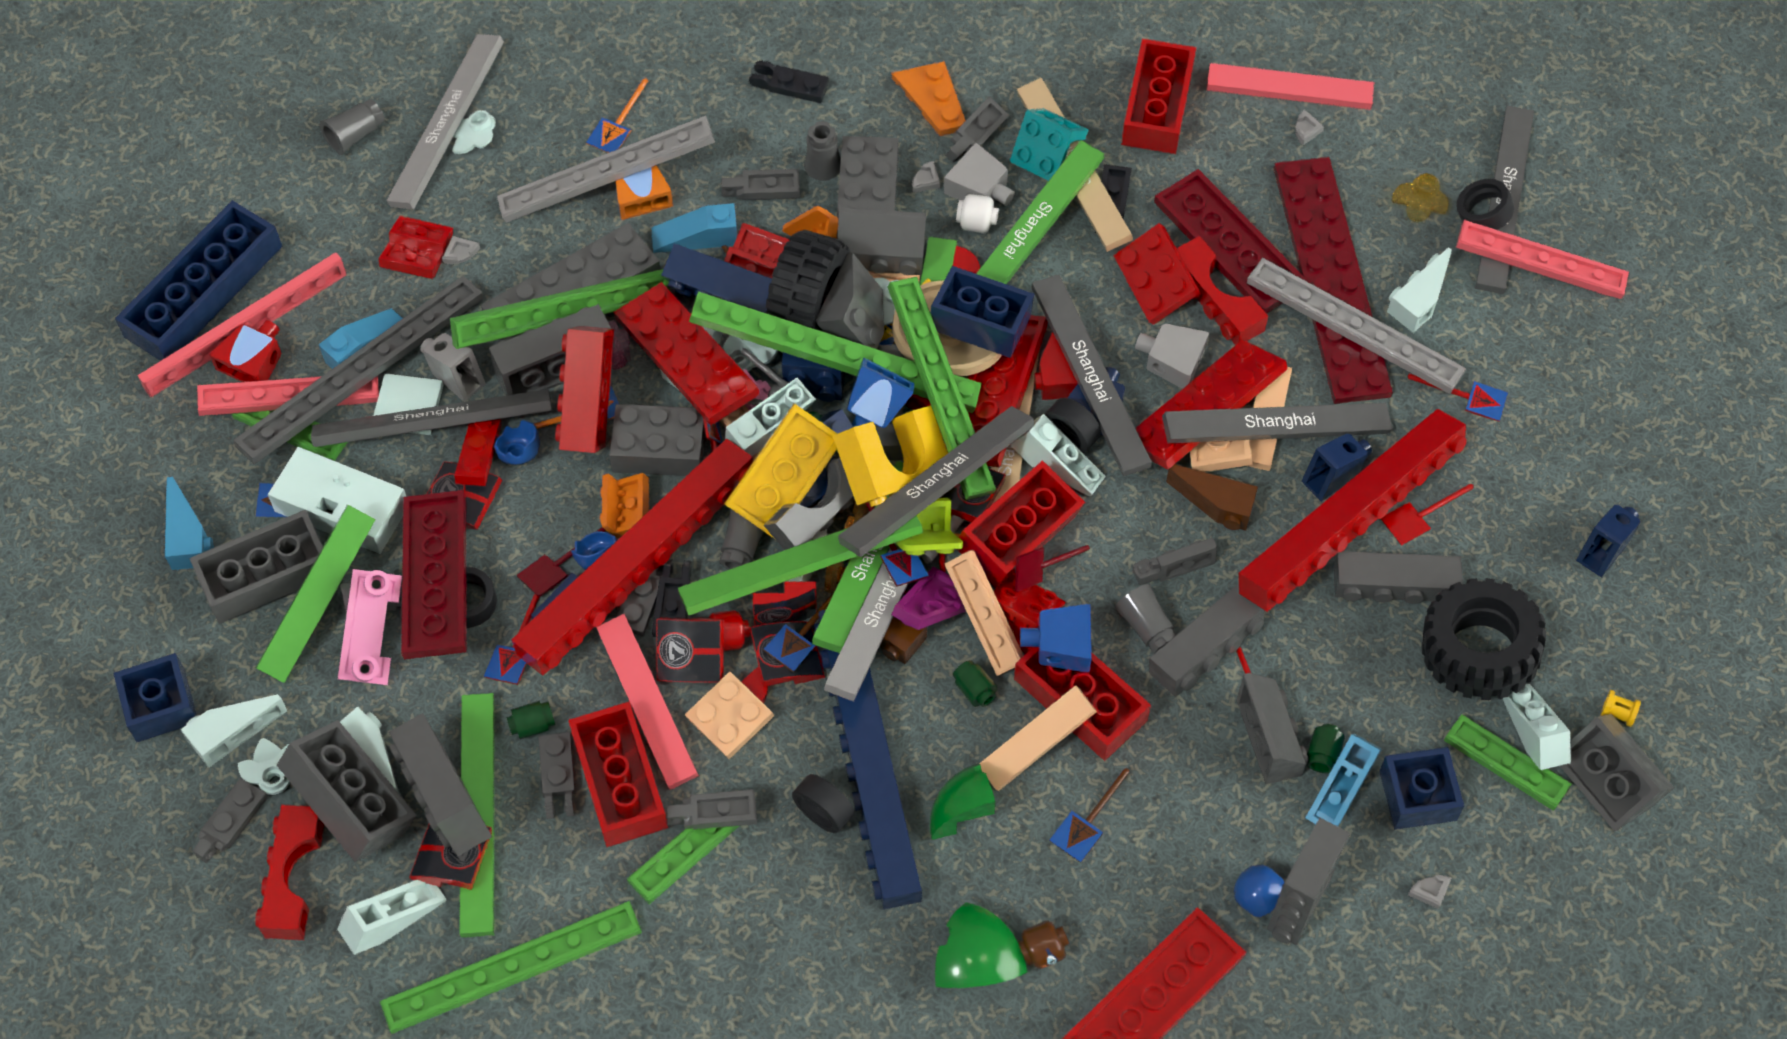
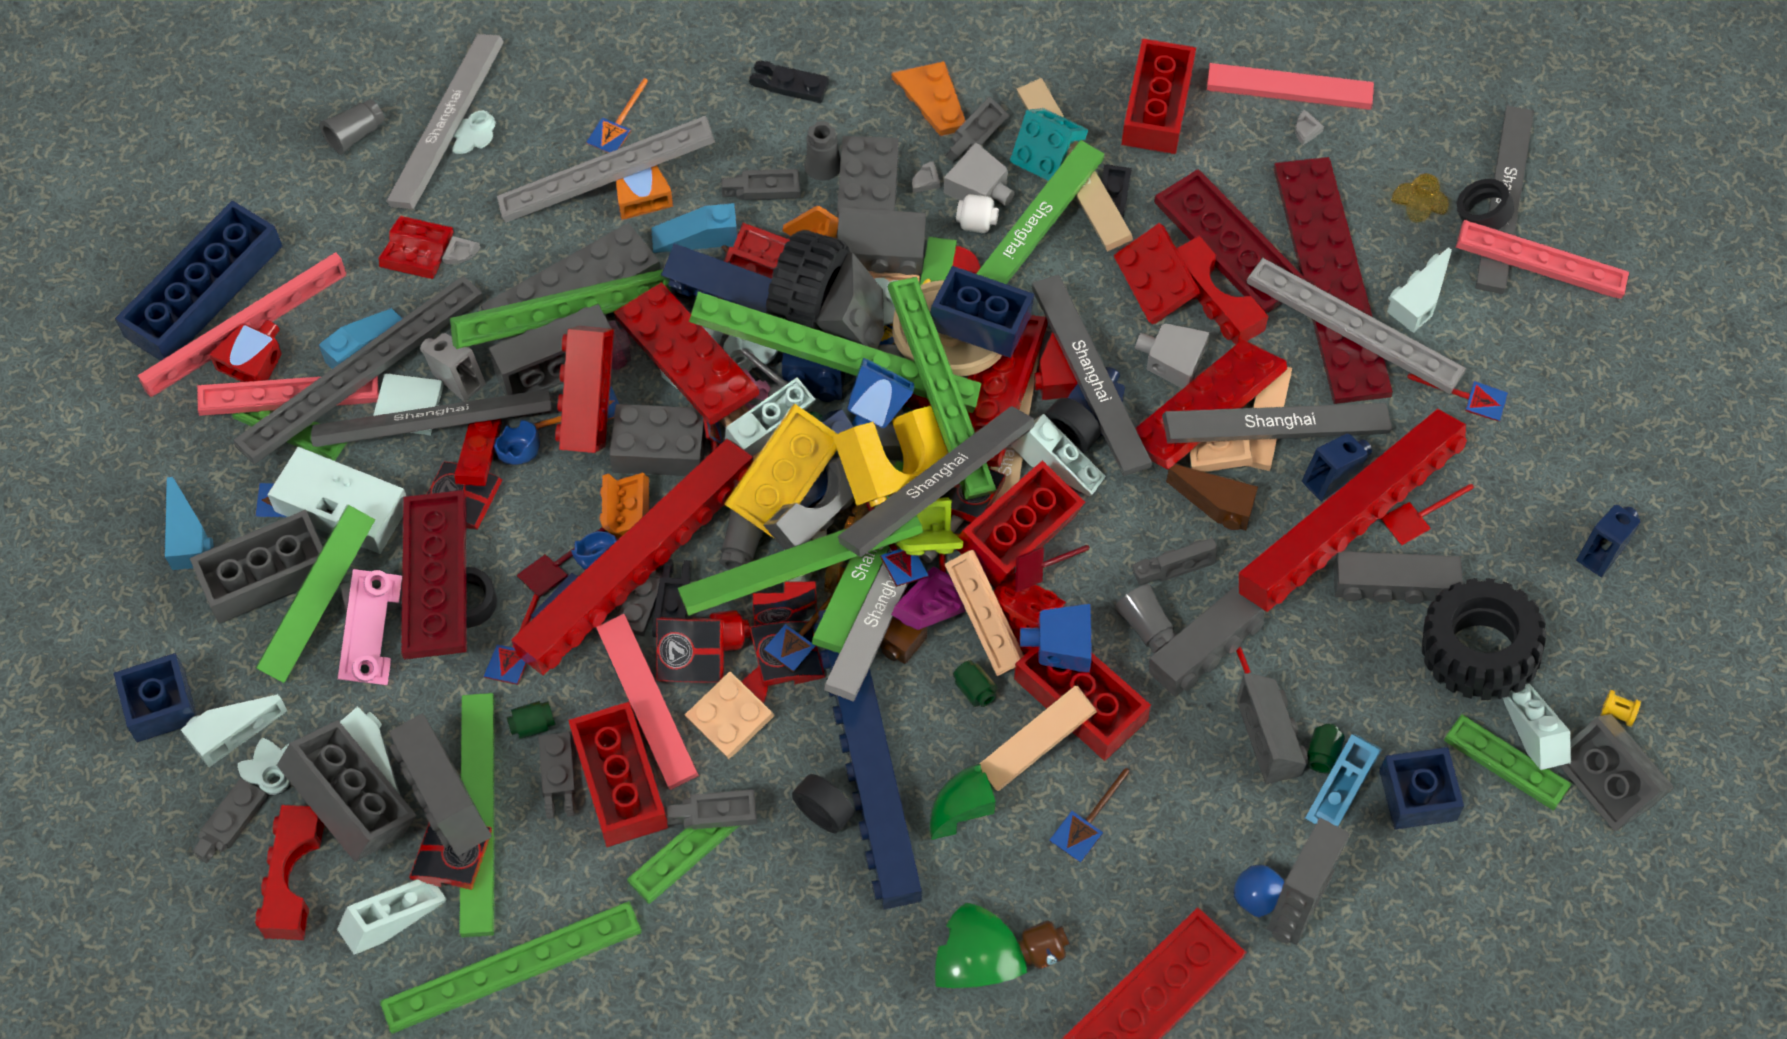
light grey tile [1408,875,1451,909] -> none

